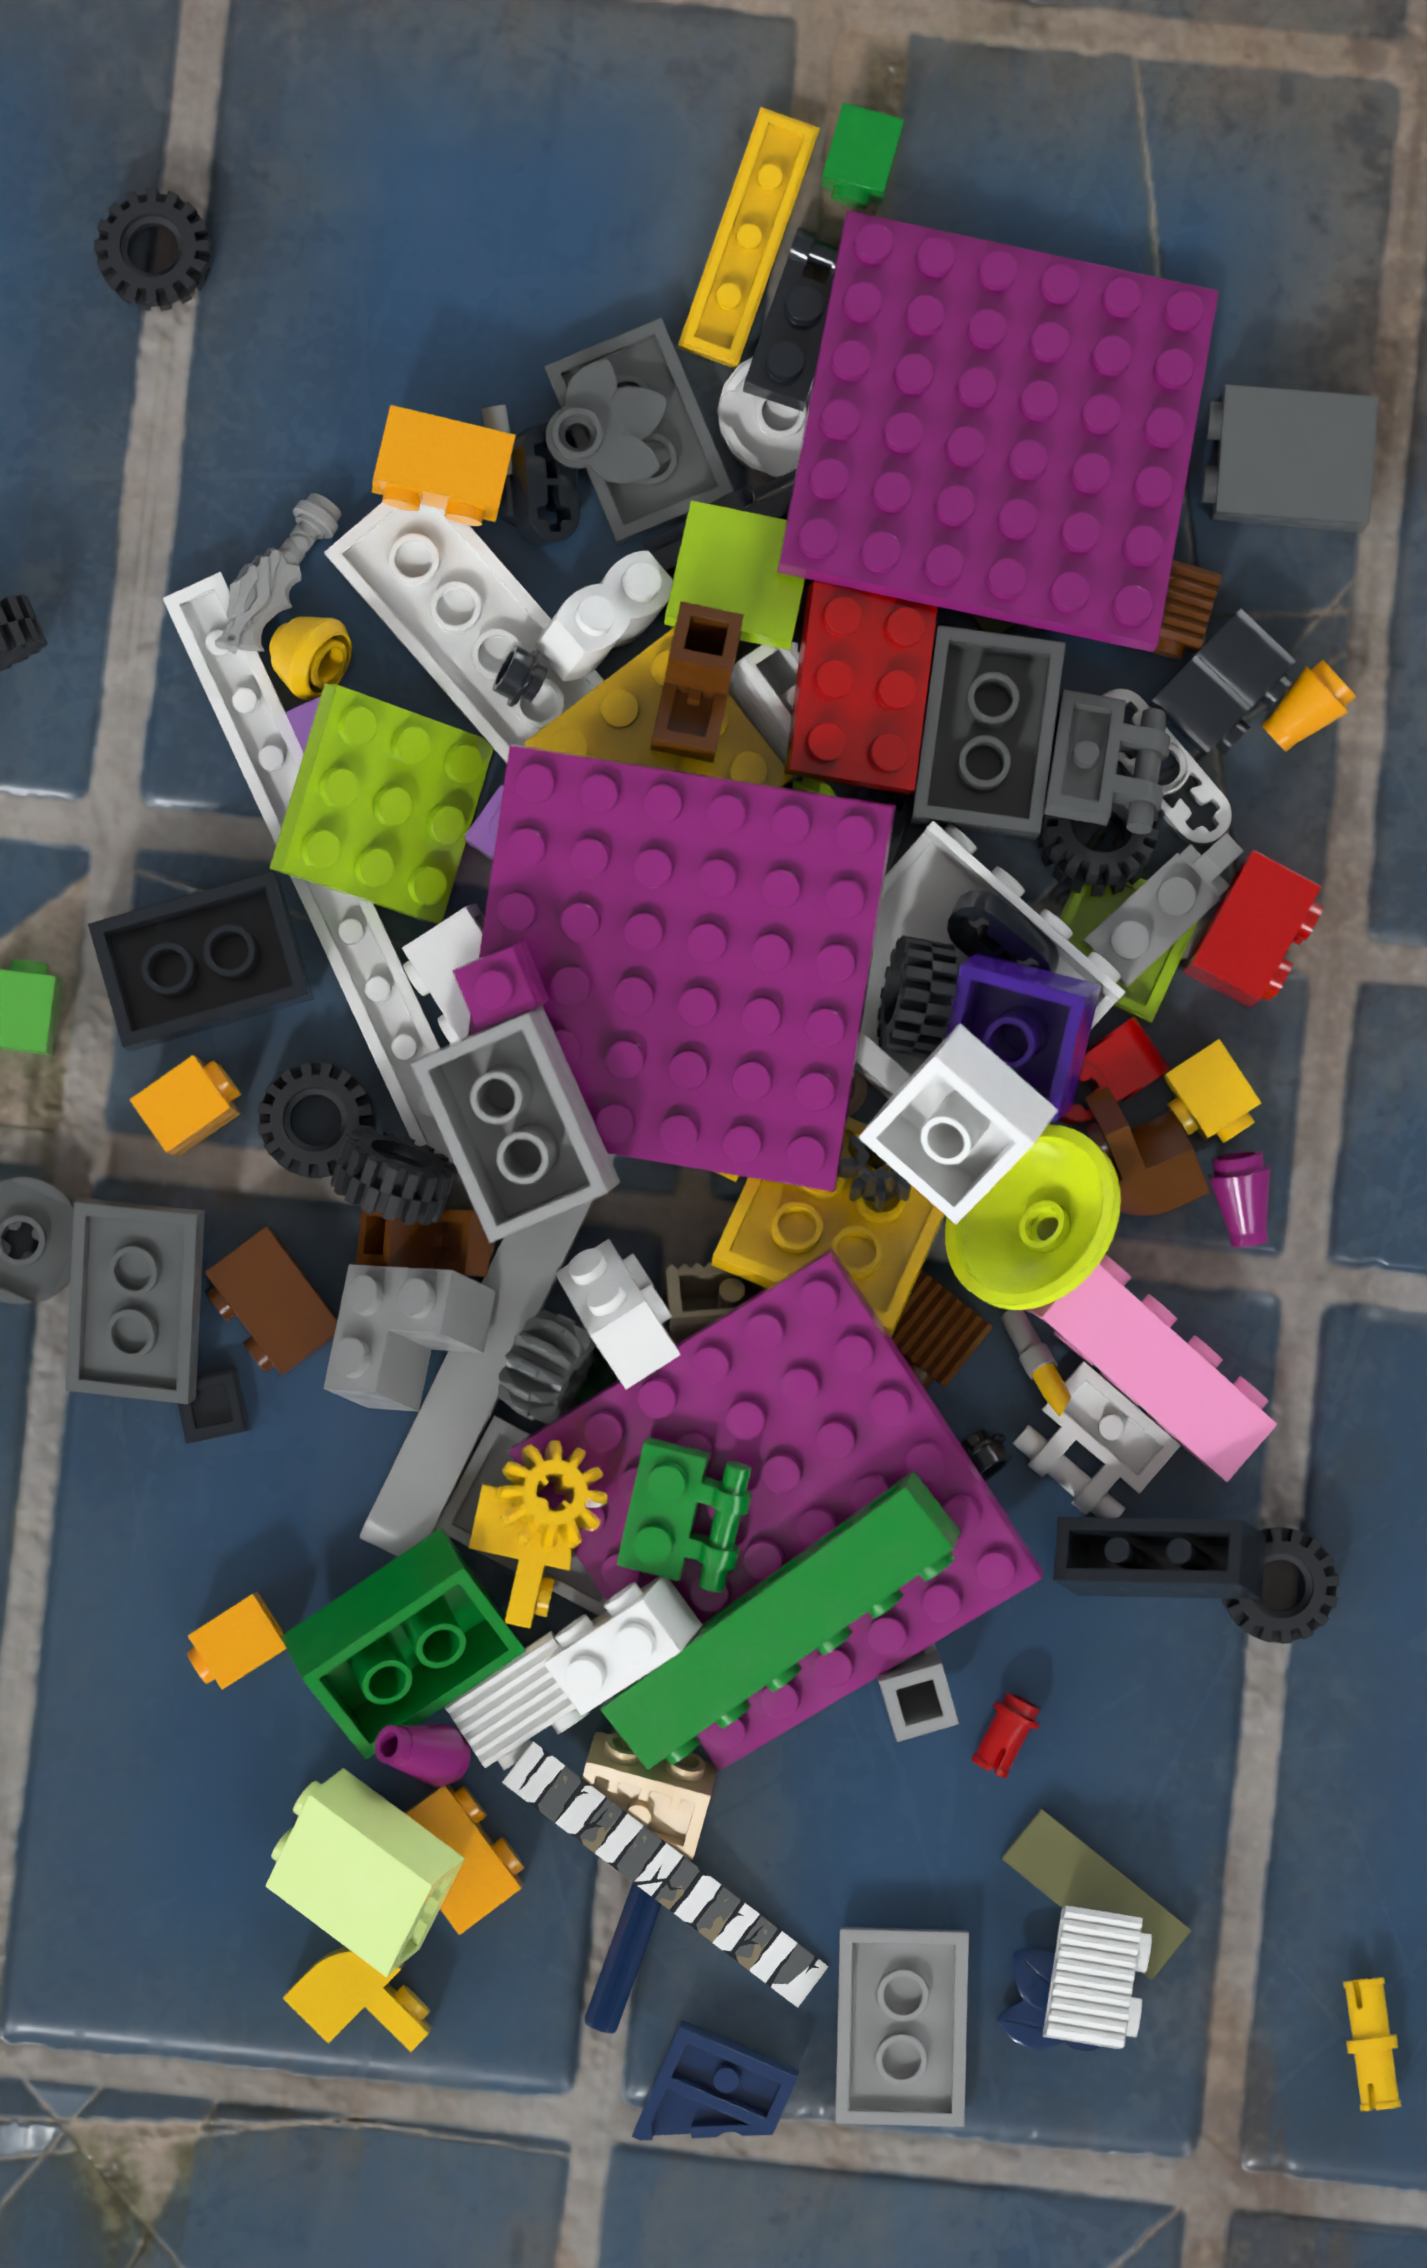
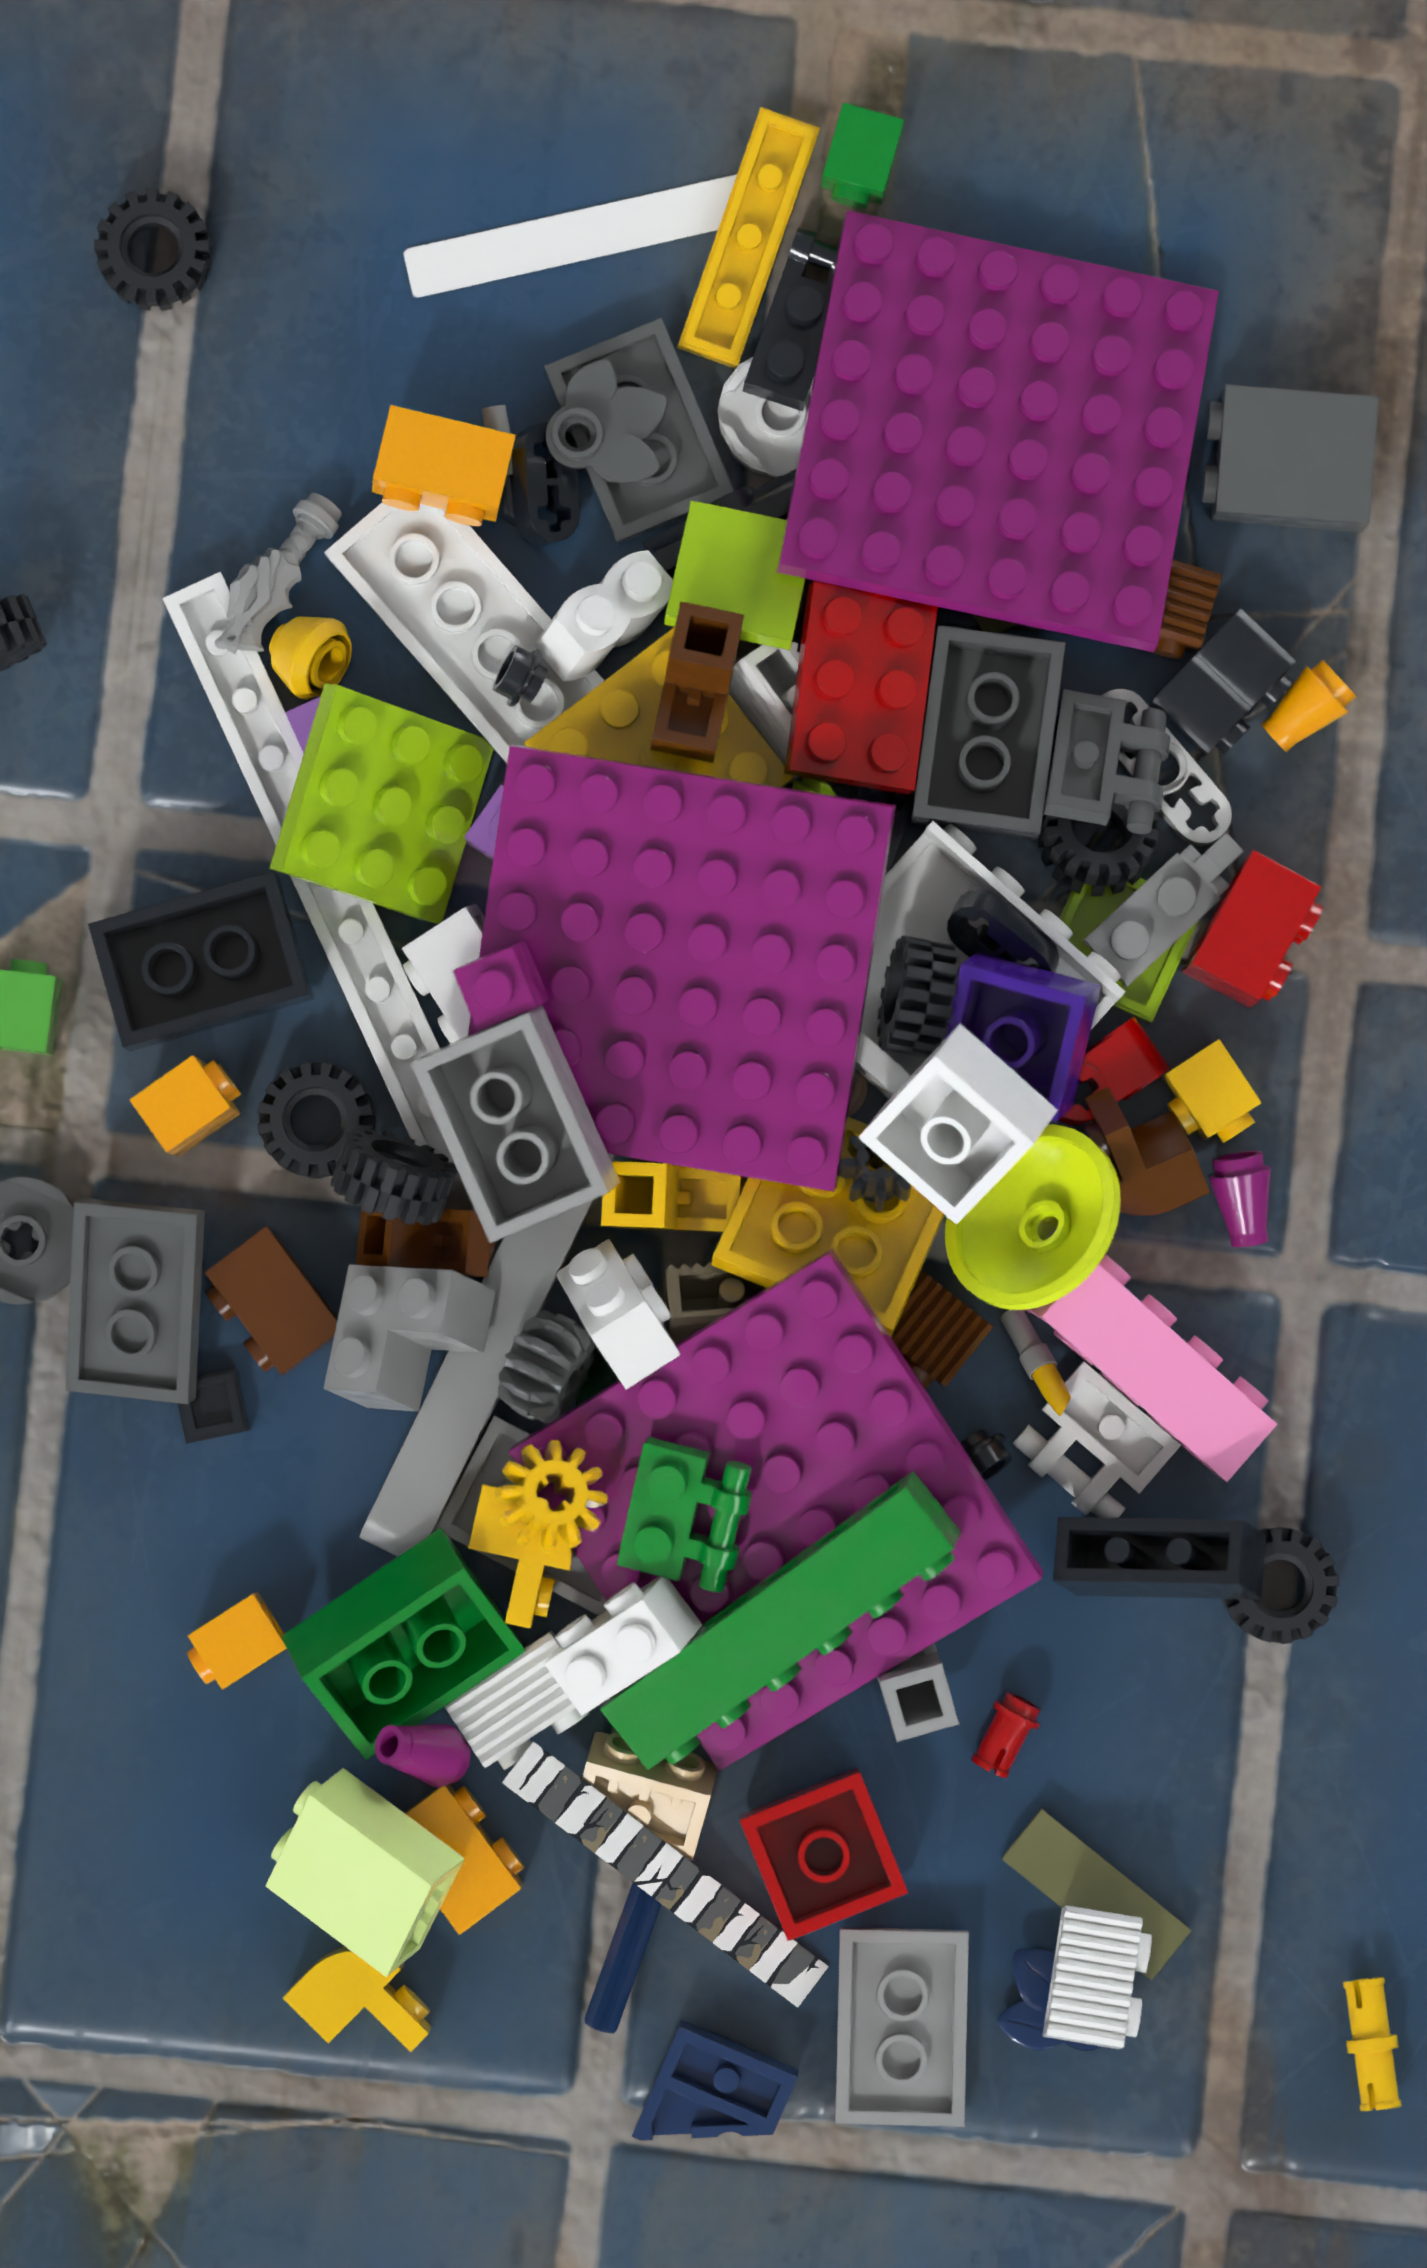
none -> white sticker [404,174,737,298]
none -> yellow brick [601,1161,746,1232]
none -> red brick [739,1767,908,1941]

